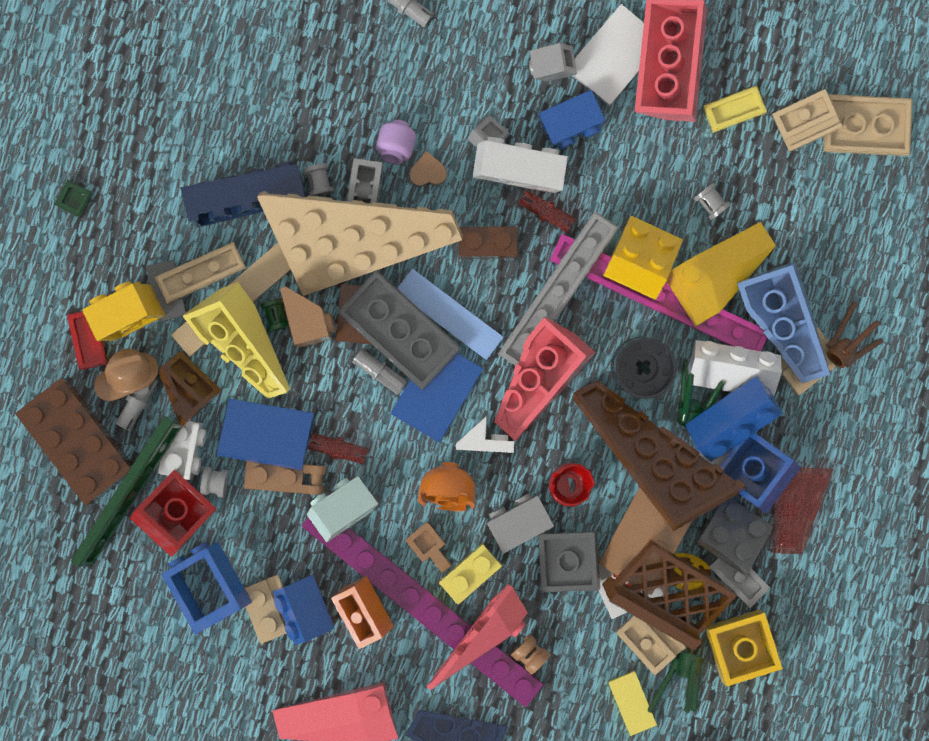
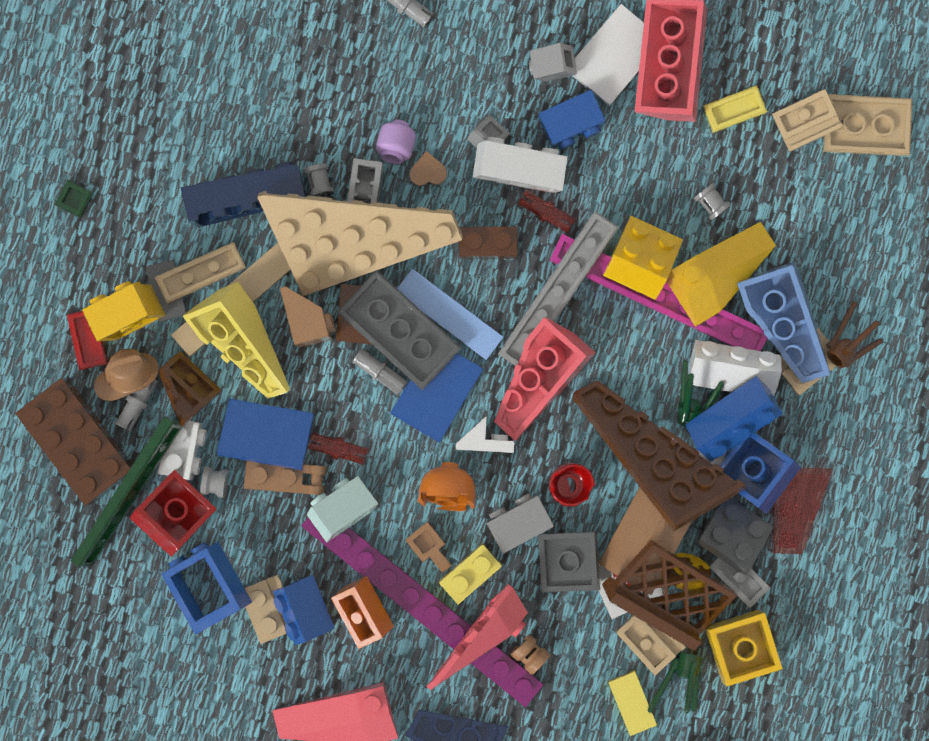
dark green bush [260,298,290,332] -> none
black wheel [610,336,677,399] -> none

